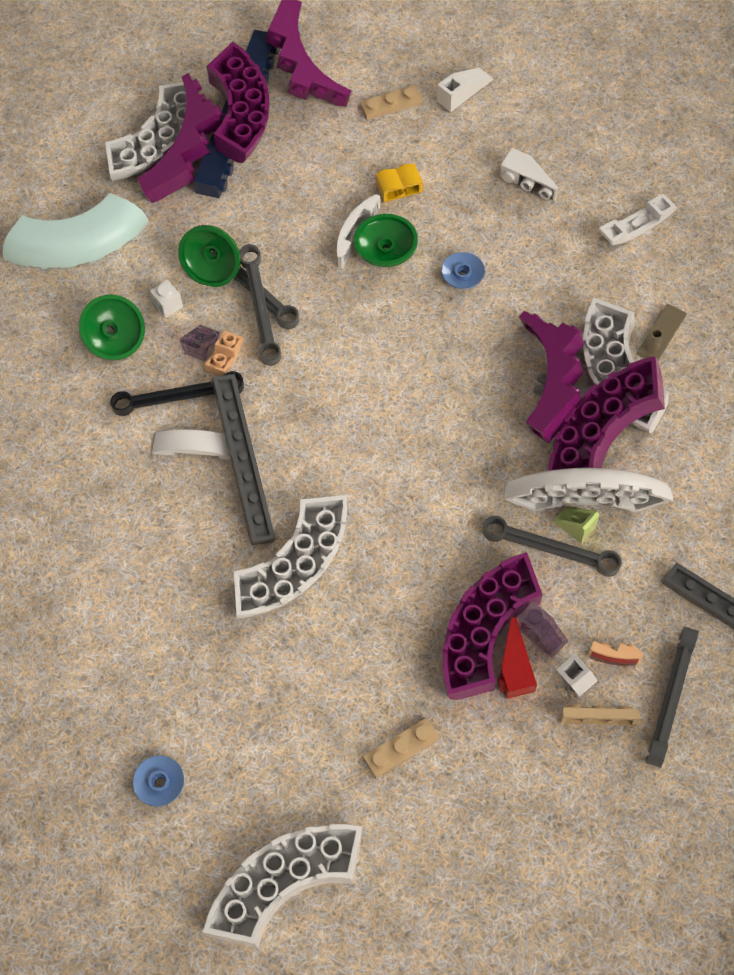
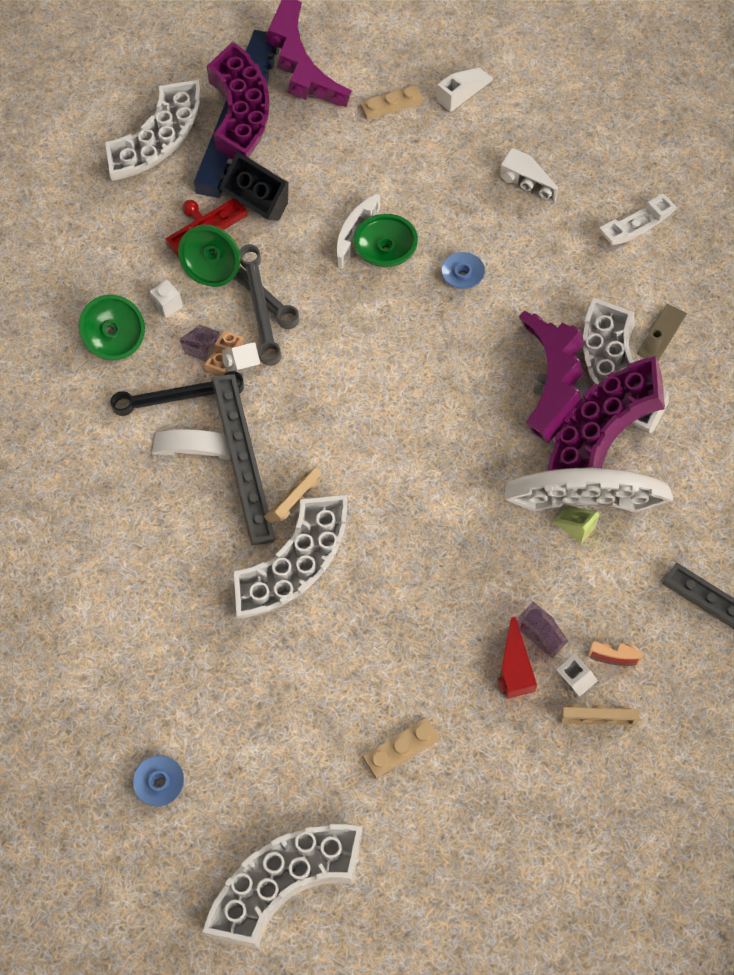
light aqua brick [2,193,149,269] -> none
magenta arch [137,73,224,203] -> none
yellow brick [376,164,423,202] -> none
magenta brick [442,552,543,700] -> none
dark grey piece [483,516,622,577] -> none
dark grey piece [646,626,699,768] -> none
none -> red plate [165,198,247,257]
none -> black slope [219,151,289,221]
none -> white brick [222,342,260,372]
none -> tan plate [264,467,322,523]

